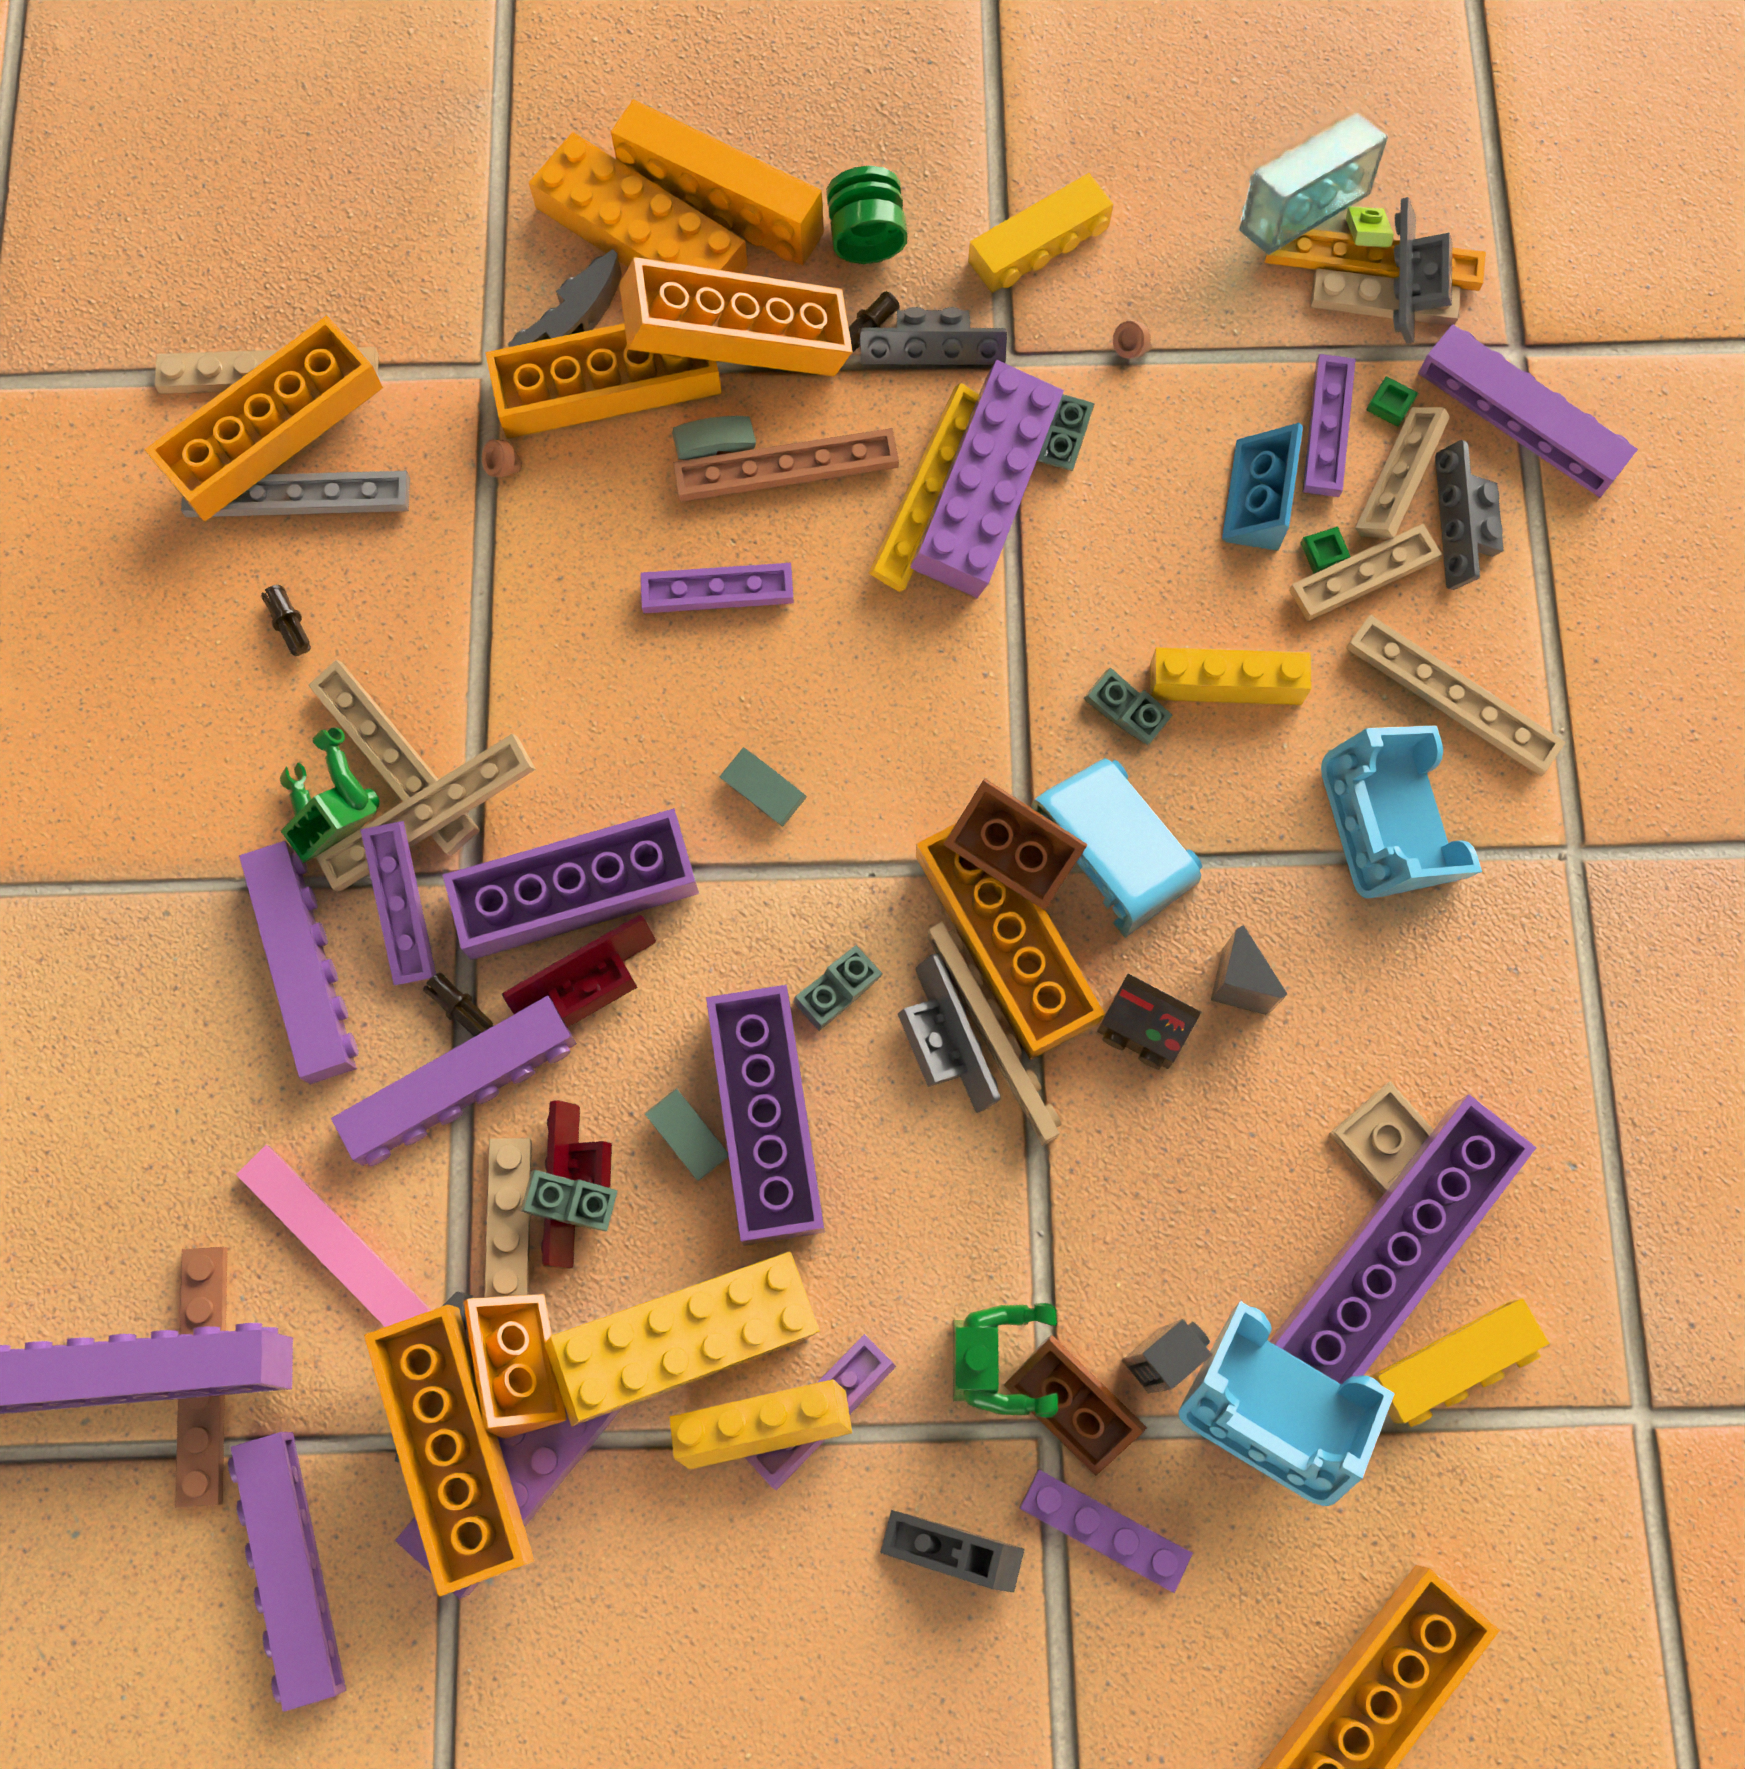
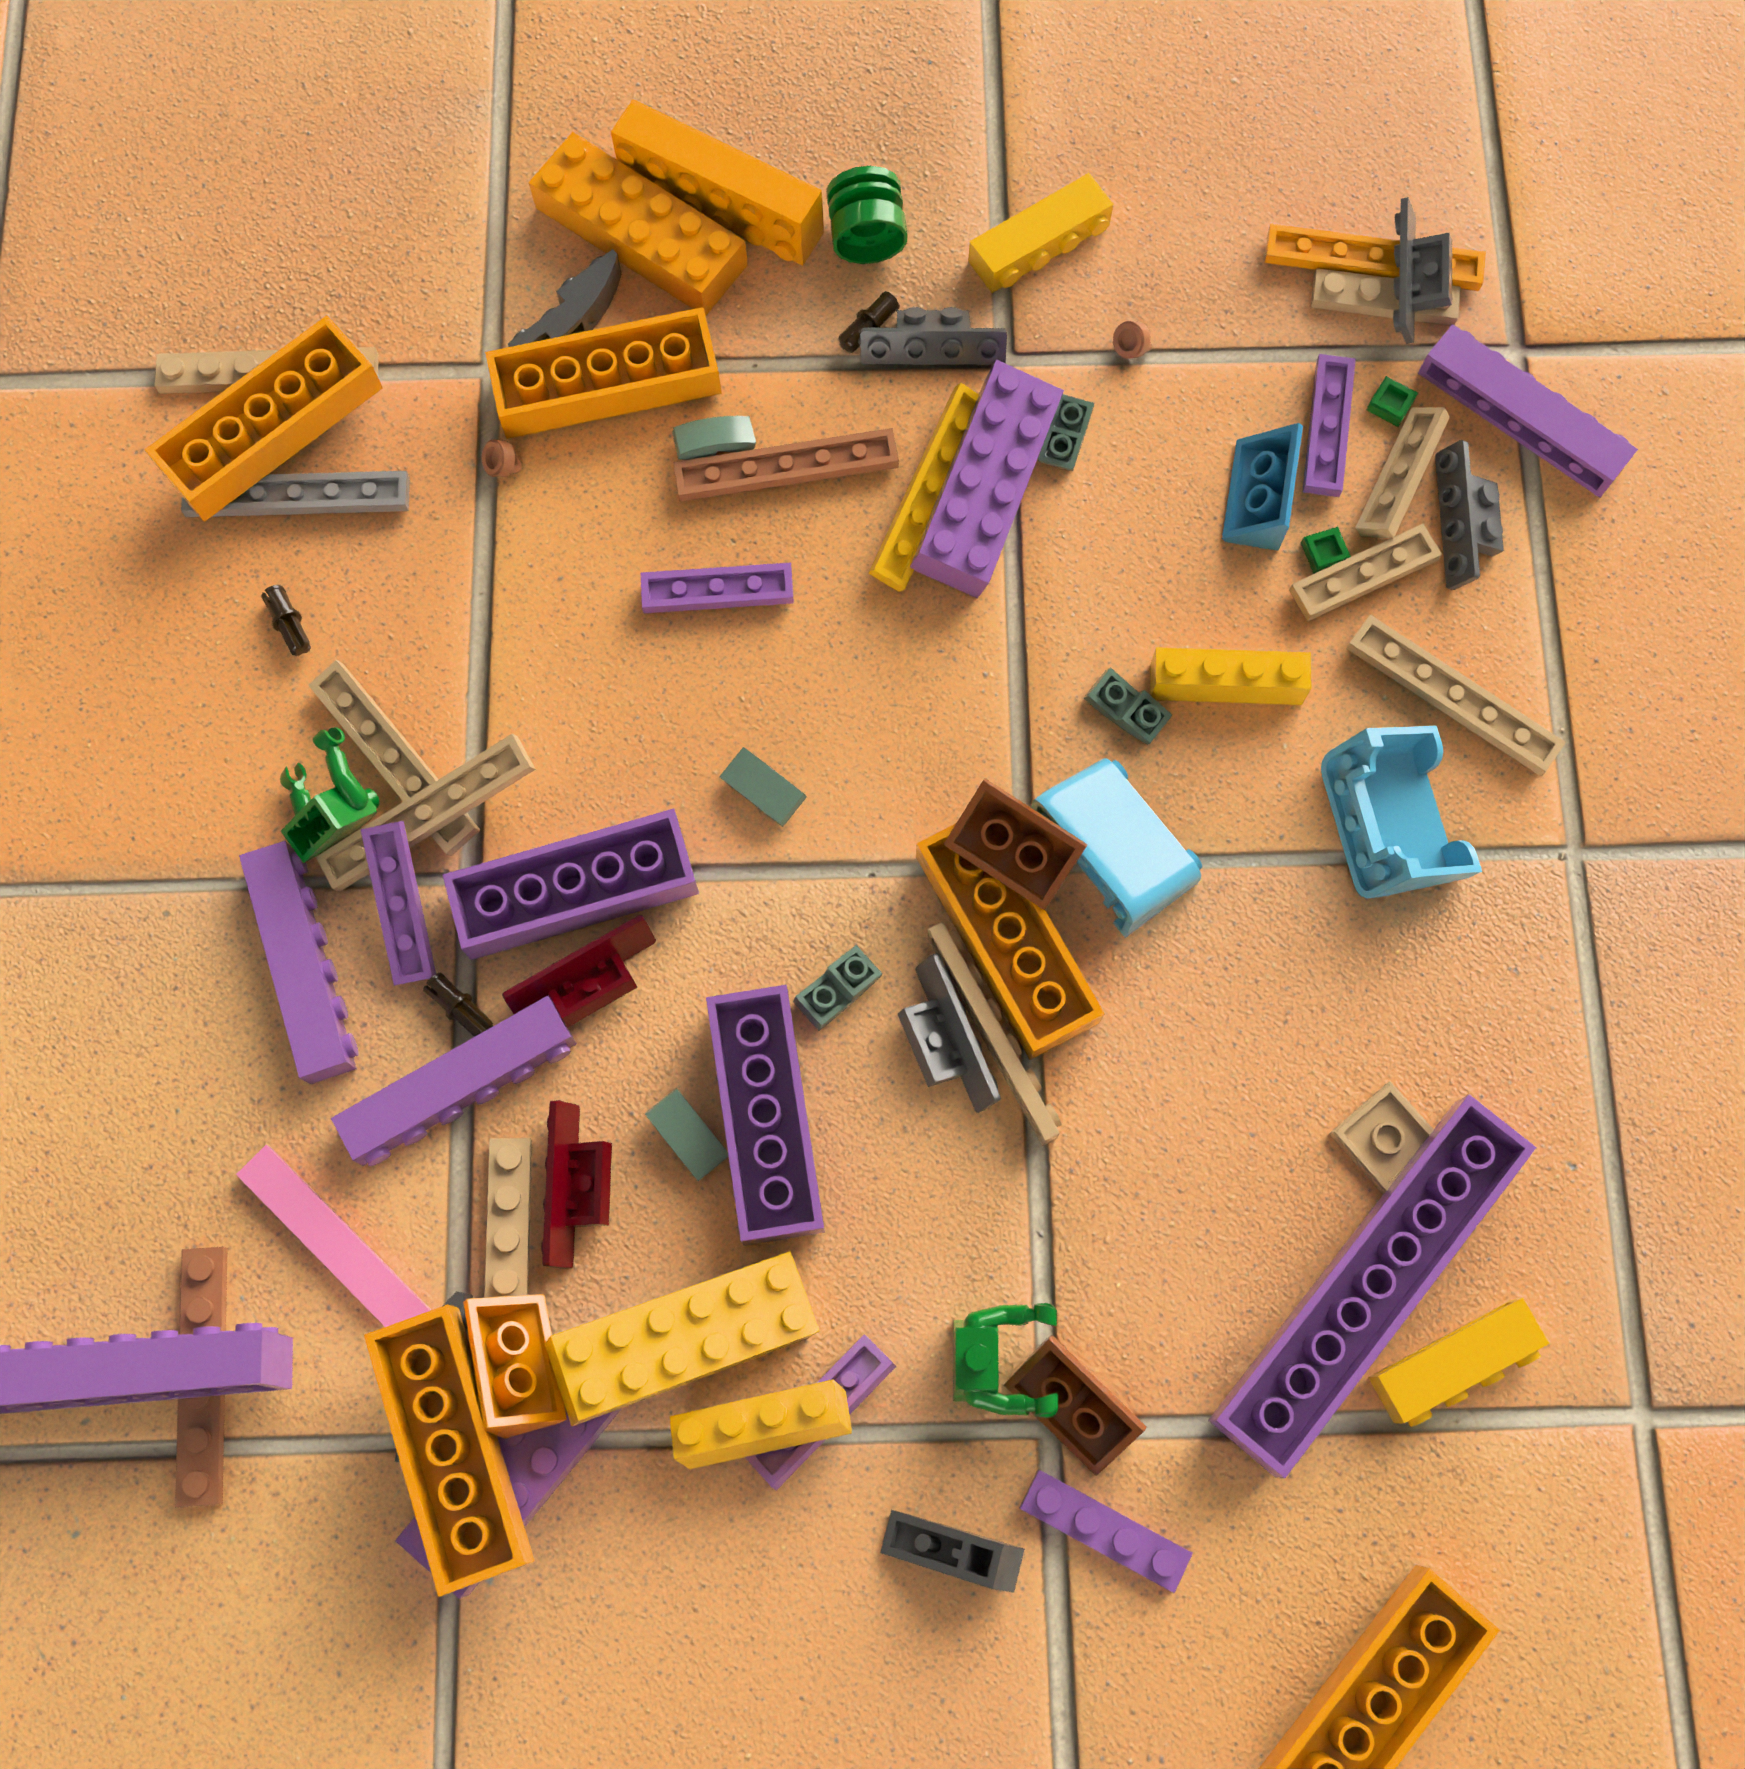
medium lavender brick [228,1432,346,1712] -> none
sand green slope [520,1170,618,1232] -> none
light orange brick [619,257,852,376] -> none
dark brown slope [1097,974,1201,1069] -> none
dark grey brick [1122,1319,1213,1394] -> none
medium azure windscreen [1178,1301,1395,1506] -> none
dark grey slope [1211,925,1288,1015] -> none
clear light blue brick [1239,113,1388,255] -> none
lime plate [1346,206,1394,247] -> none

